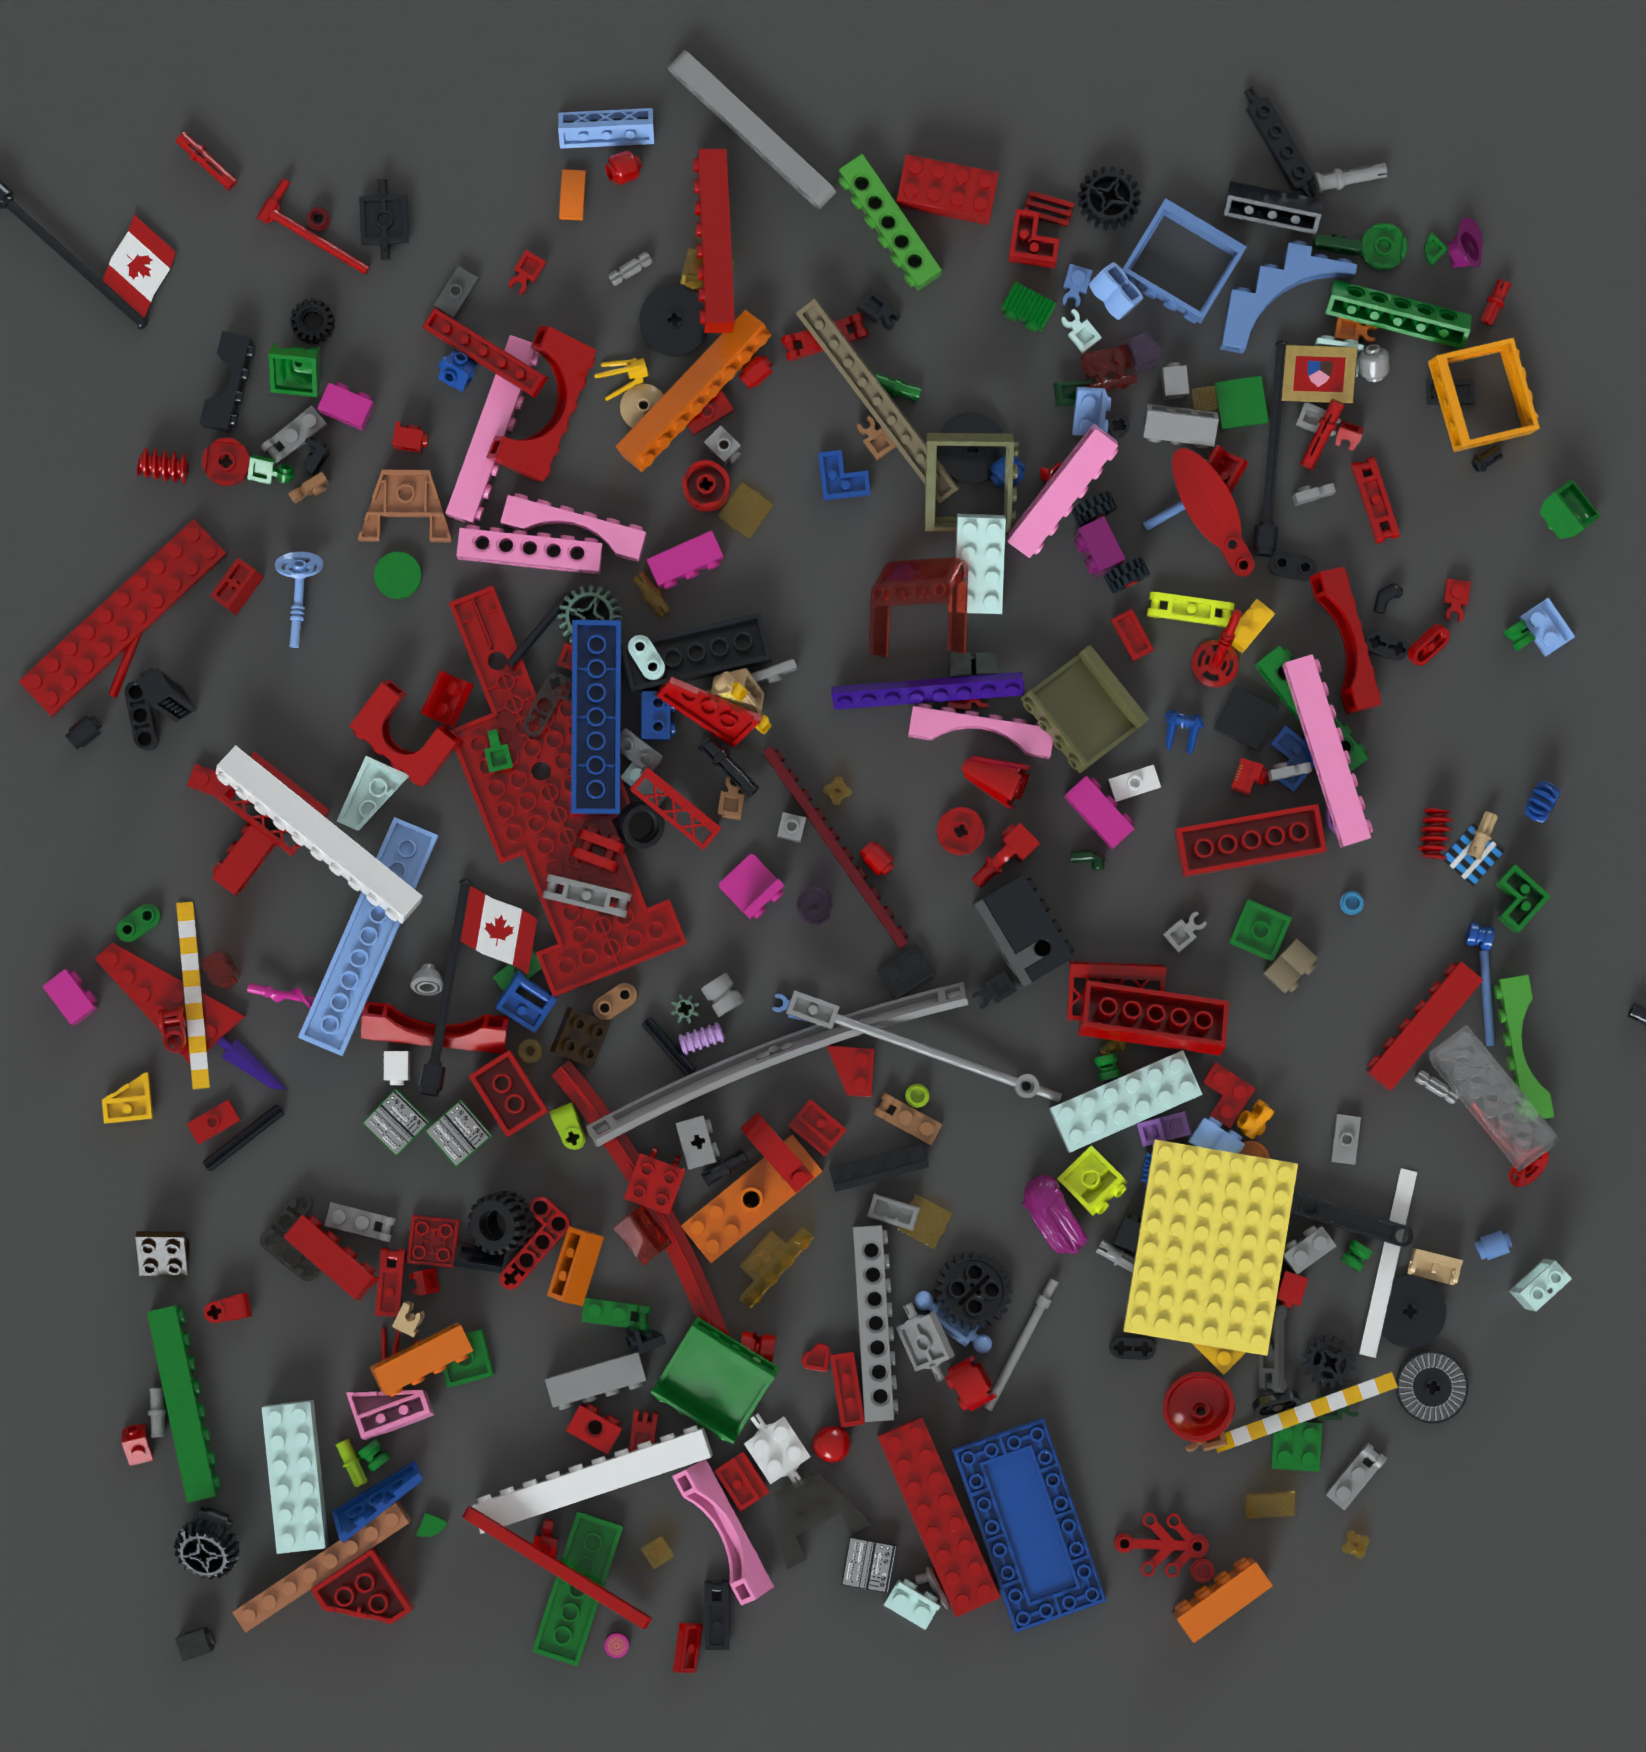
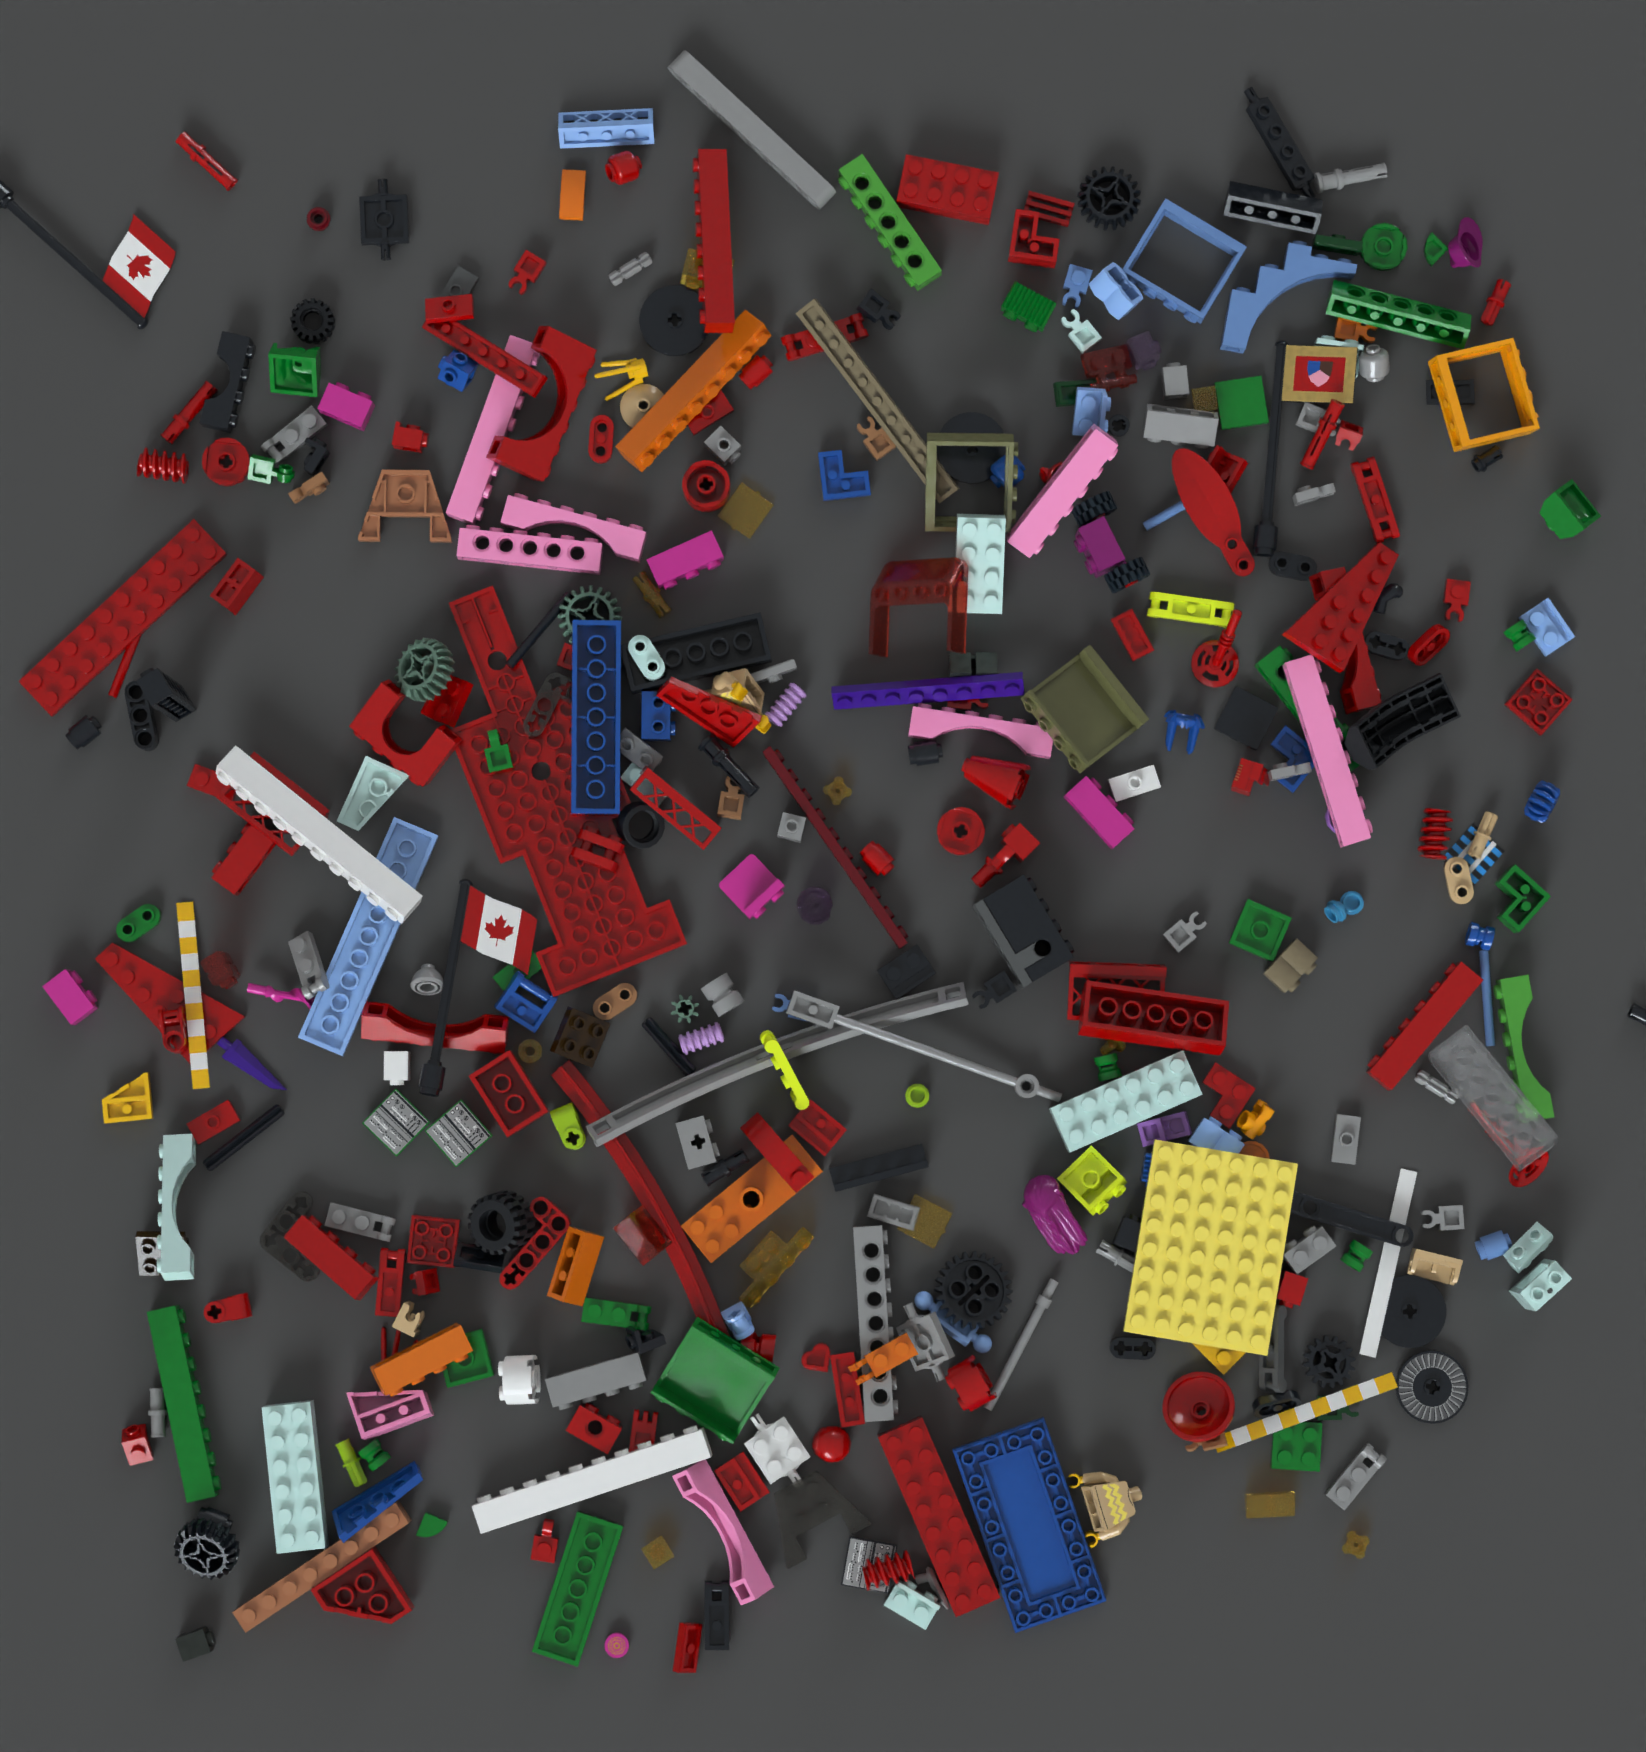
red bar [256,178,370,275] -> none
light blue dish [275,552,323,648] -> none
green tile [374,551,422,600] -> none
red beam [462,1506,652,1630] -> none
light grey plate [542,874,632,918] -> none
red plate [624,1146,686,1215] -> none
red wing [828,1046,874,1097] -> none
medium nougat plate [872,1092,943,1145] -> none
green pin [876,373,922,402] -> none
dark green arm [1070,850,1105,870] -> none
red plant [1114,1512,1209,1578] -> none
orange brick [1172,1556,1273,1643] -> none
red brick [1174,804,1327,878] -> none
red plate [1190,1558,1215,1583] -> none
yellow brick [1232,599,1275,653] -> none
none -> light aqua arch [157,1134,196,1281]
none -> red pin [160,381,218,445]
none -> light grey plate [288,931,329,1000]
none -> sand green gear [394,637,455,702]
none -> red plate [425,294,474,324]
none -> white brick [498,1355,541,1405]
none -> red plate [588,415,614,464]
none -> light blue piece [721,1301,755,1340]
none -> neon yellow plate [760,1030,809,1110]
none -> lavender piece [765,683,807,727]
none -> orange hinge [848,1332,918,1385]
none -> red piece [862,1550,915,1591]
none -> black brick [908,739,943,766]
none -> tan torso [1068,1471,1142,1547]
none -> red wing [1282,542,1399,673]
none -> dark azure plate [1324,900,1346,923]
none -> black piece [1344,673,1461,770]
none -> light grey plate [1421,1205,1465,1231]
none -> tan plate [1444,857,1474,904]
none -> light aqua bracket [1503,1222,1553,1274]
none -> red tile [1504,668,1573,736]

